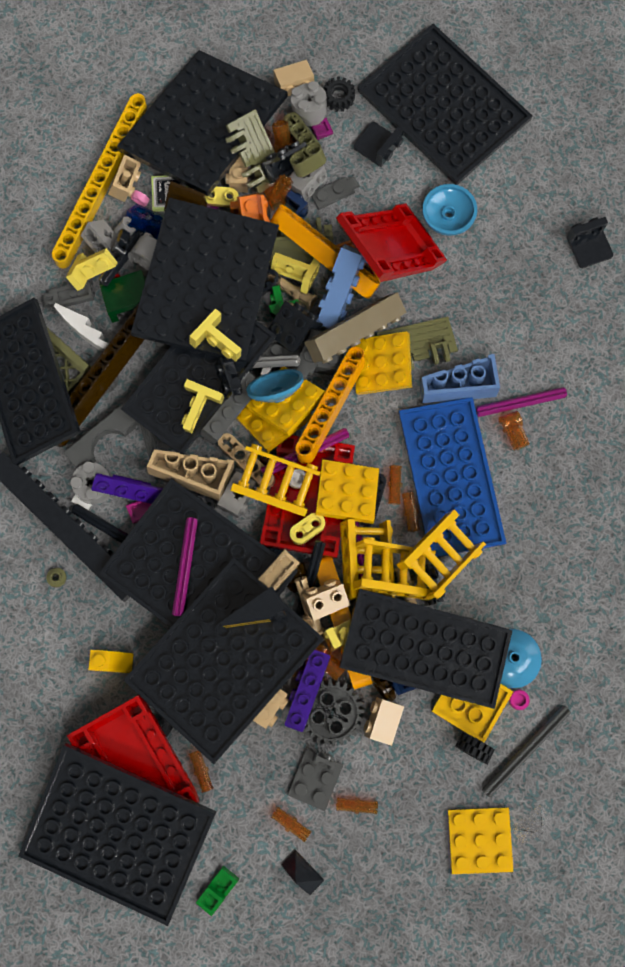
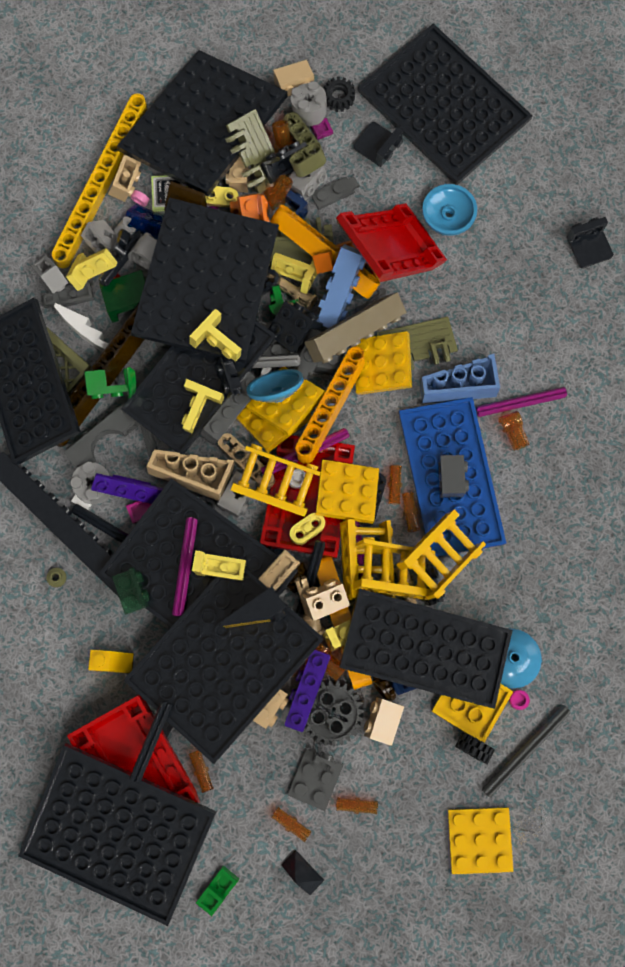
none -> light grey brick [31,255,68,294]
none -> green piece [84,367,136,399]
none -> clear green bracket [112,567,150,615]
none -> black axle [130,701,172,783]
none -> light yellow bracket [192,550,246,581]
none -> orange tile [312,251,335,274]
none -> dark grey hinge [355,288,386,312]
none -> dark grey brick [438,455,469,498]

